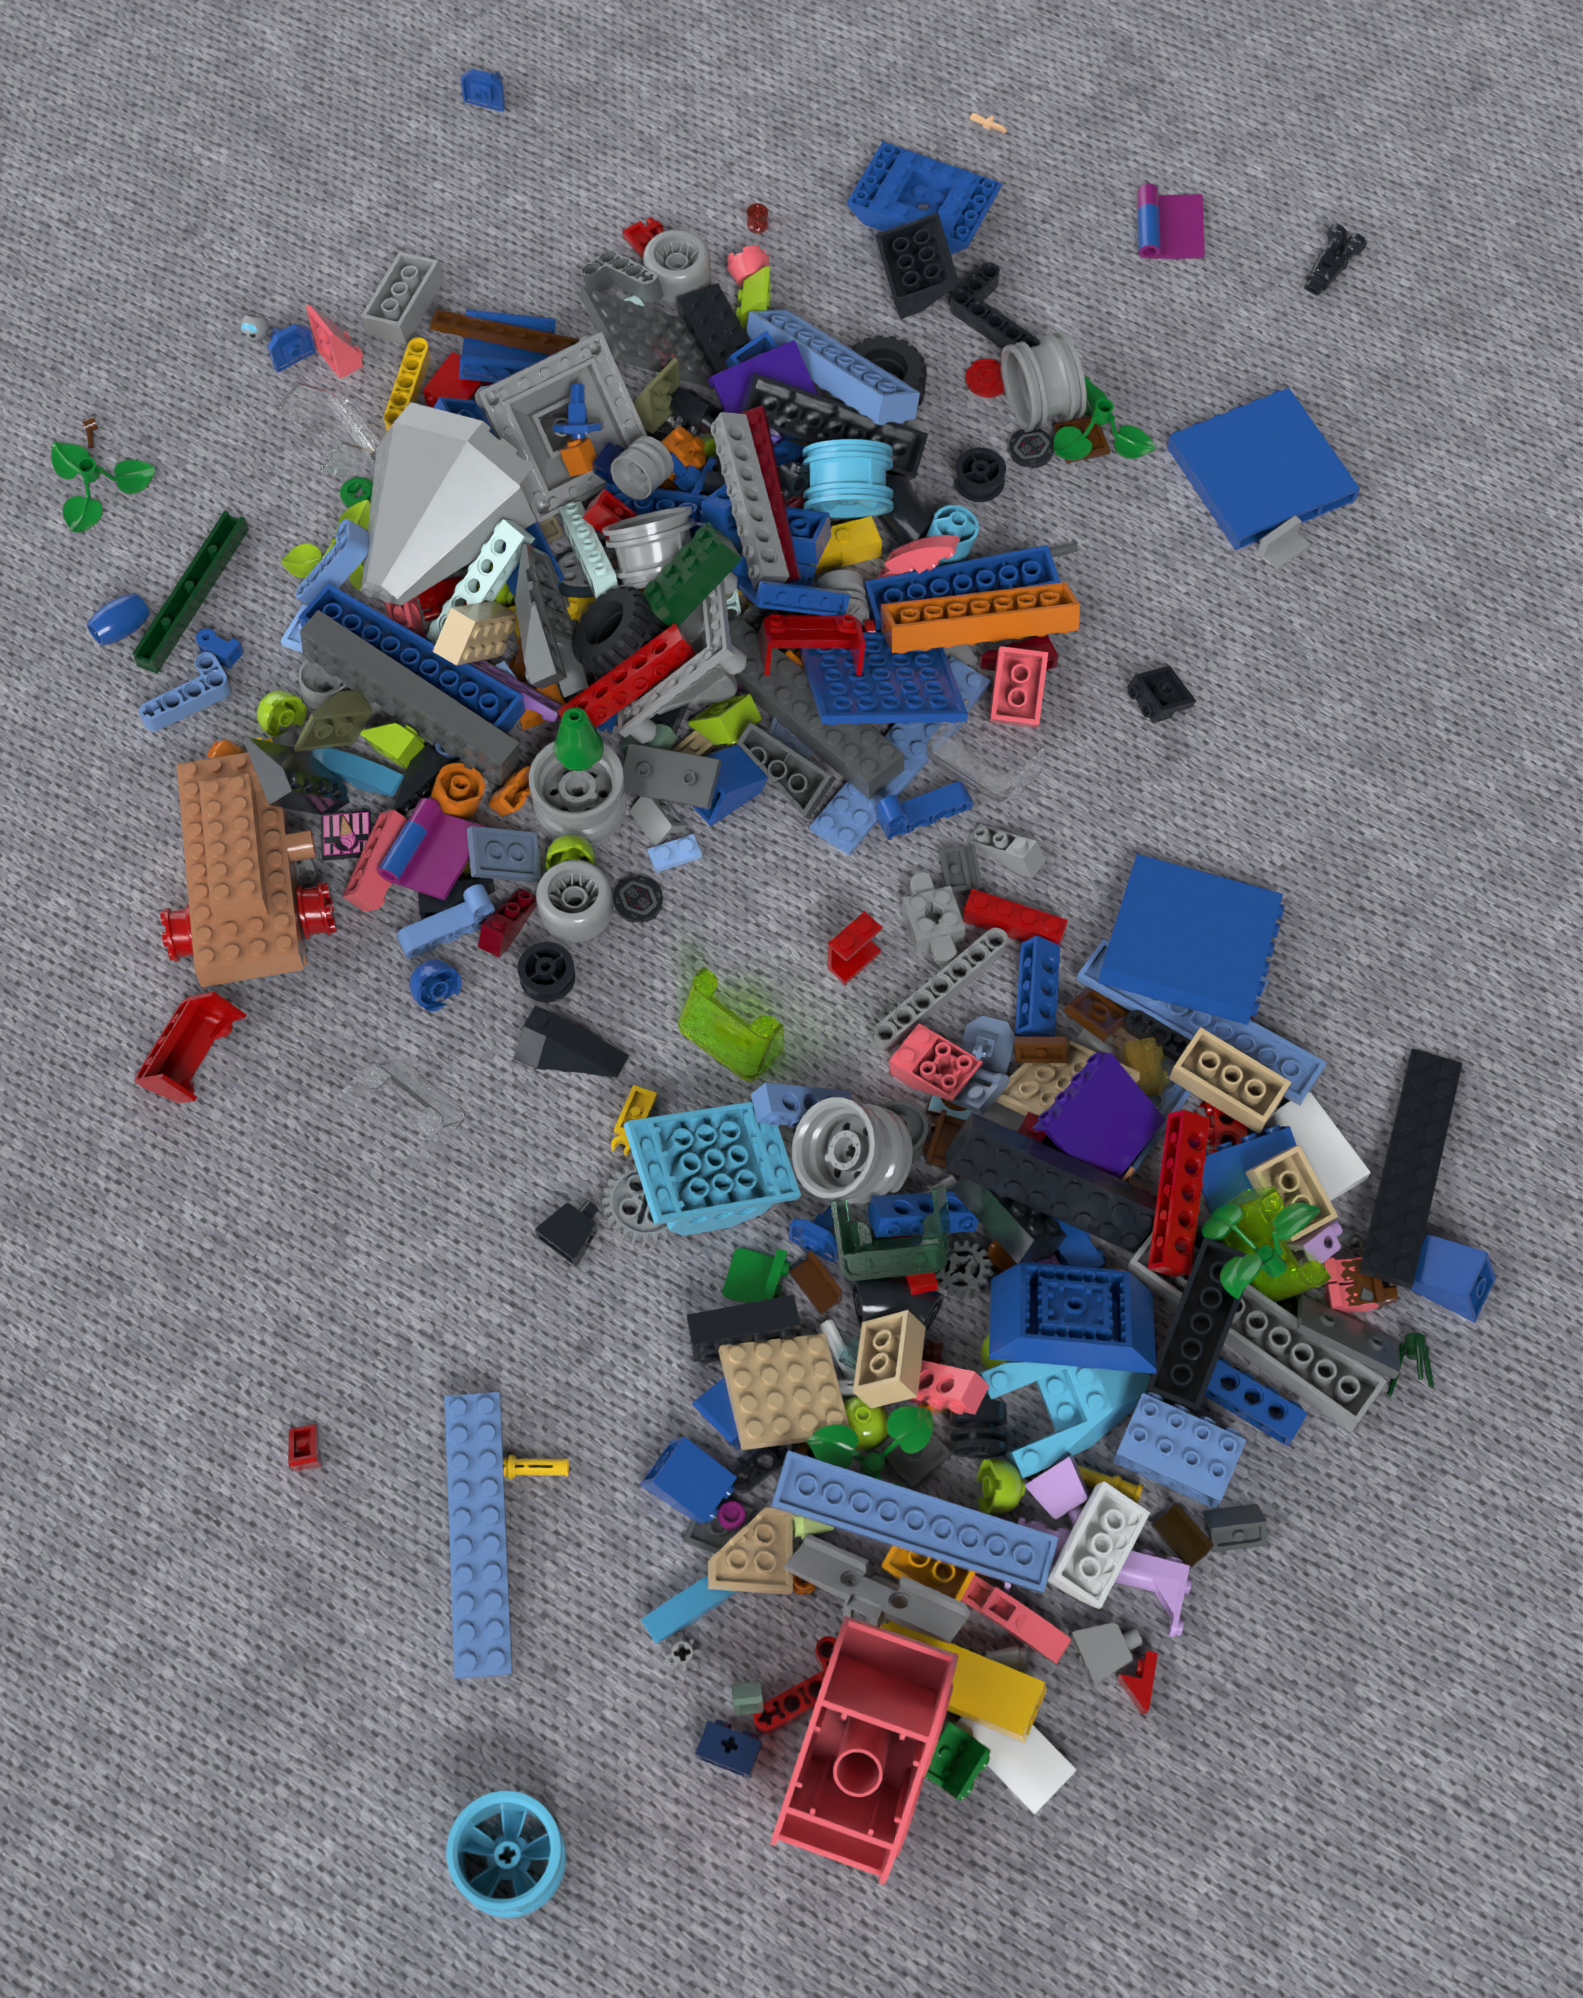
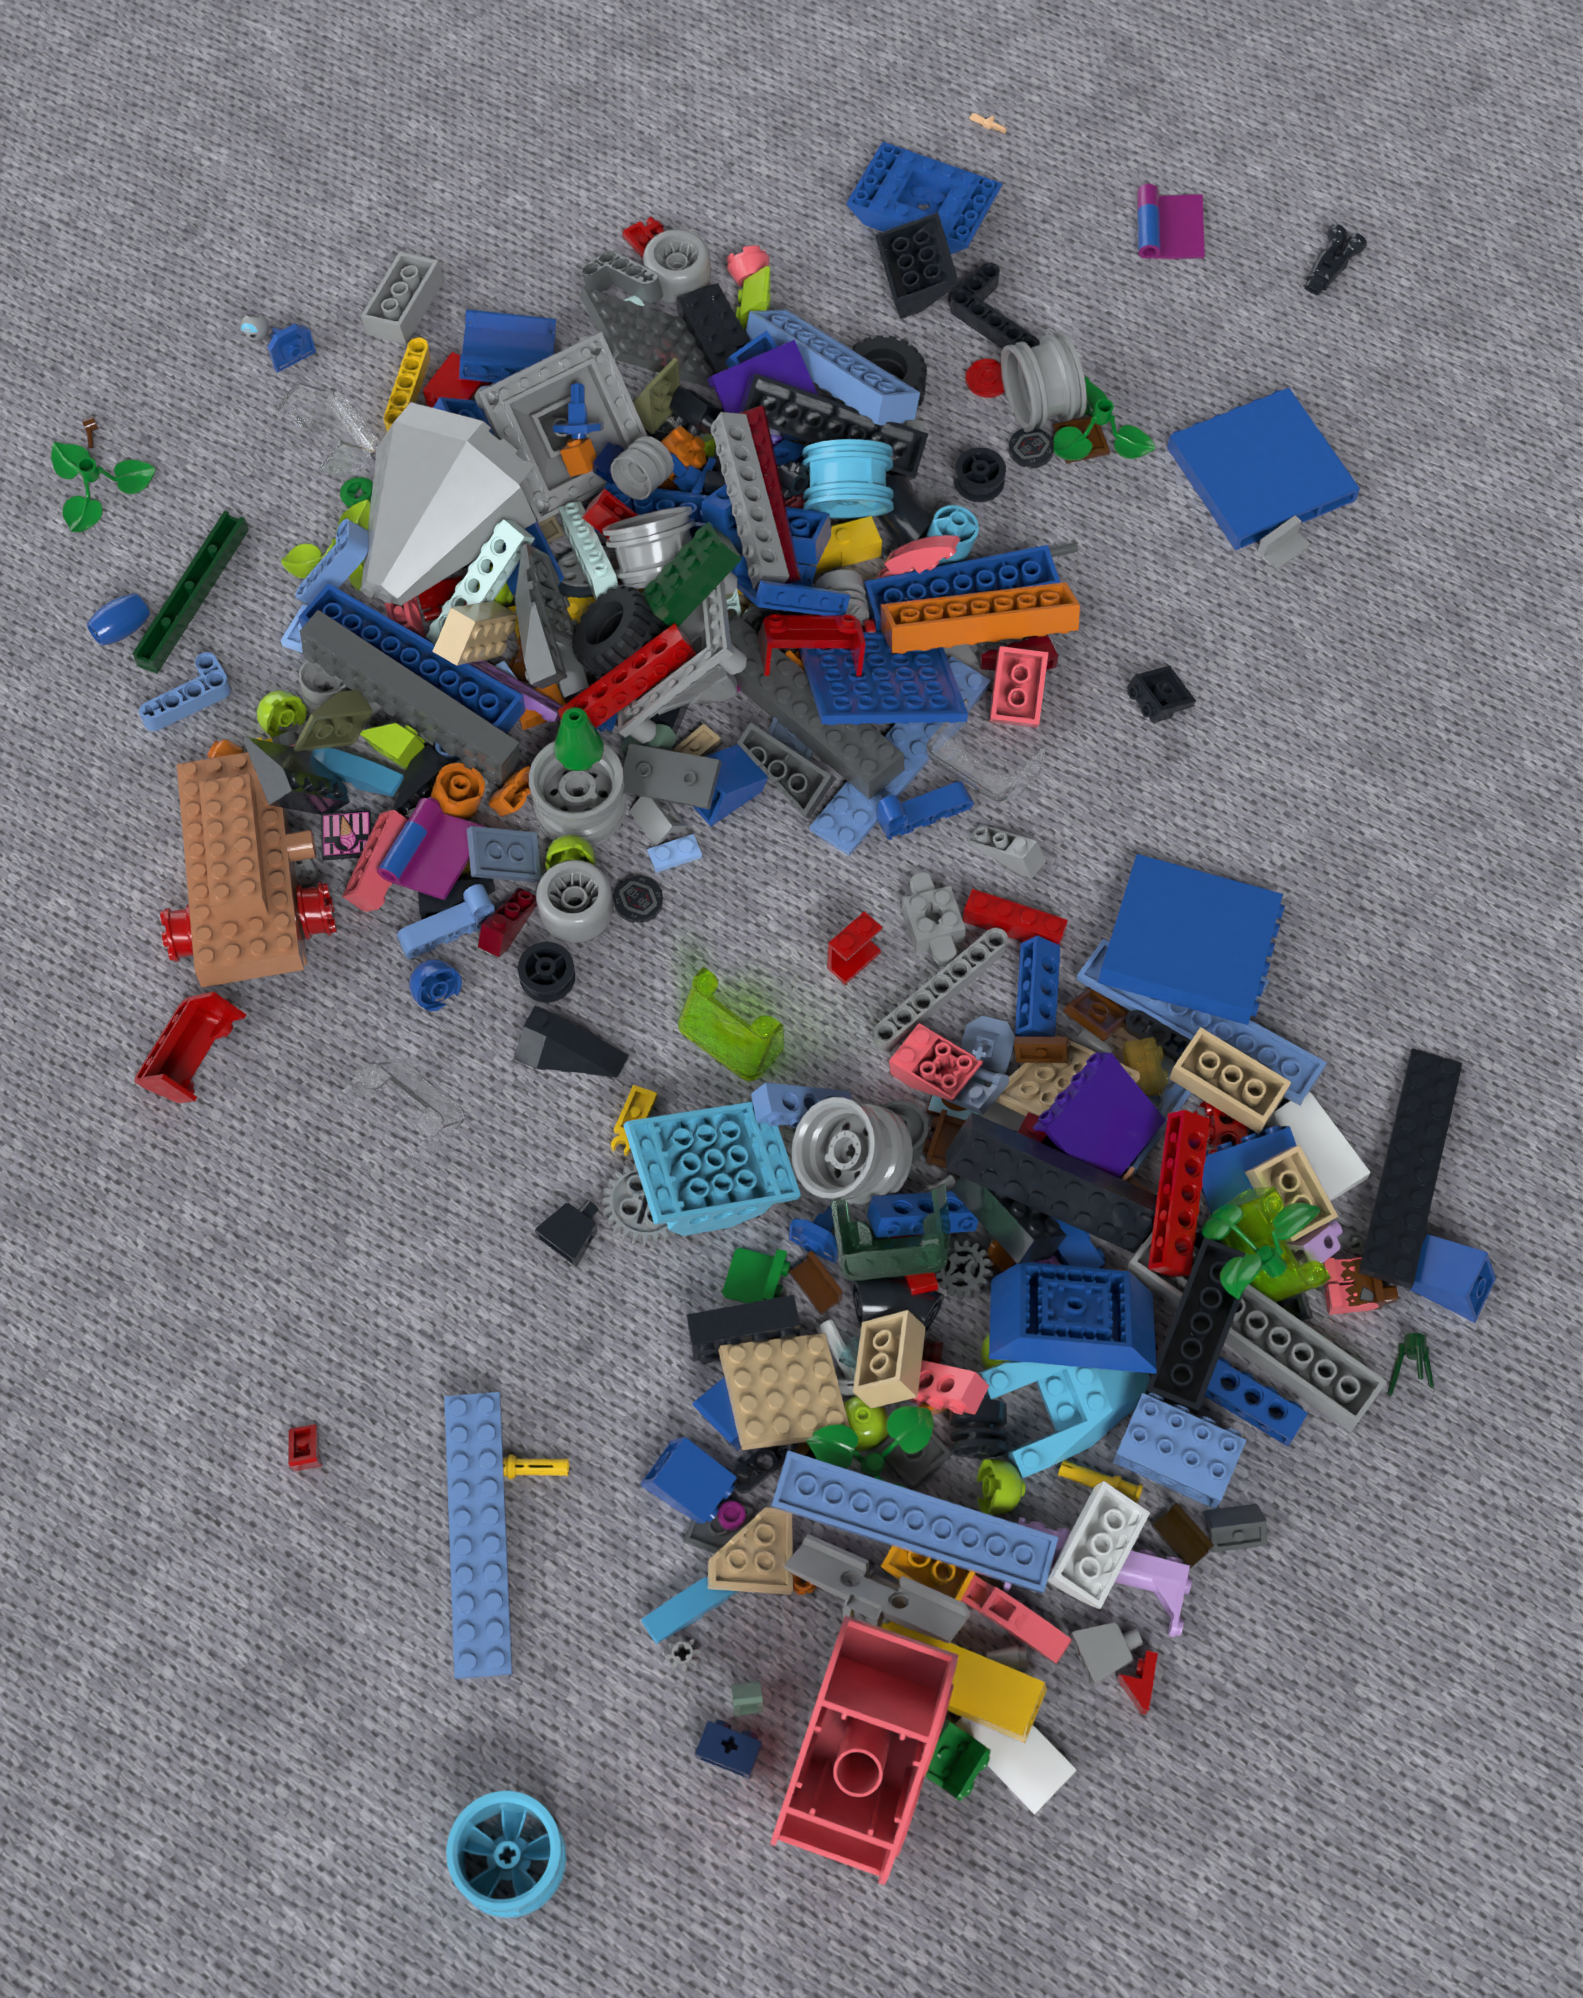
blue leg [195,629,244,669] -> none
coral slope [306,305,363,379] -> none
reddish brown plate [430,309,580,356] -> none
blue piece [461,68,506,112] -> none
lime slope [688,694,762,746] -> none
clear red wheel [747,203,768,234] -> none
red beam [753,1636,837,1735] -> none
yellowish green cone [792,1514,834,1539] -> none
dark grey plate [939,844,983,896] -> none
lavender torso [1025,1455,1090,1525] -> none
dark grey plate [1297,1295,1400,1379] -> none

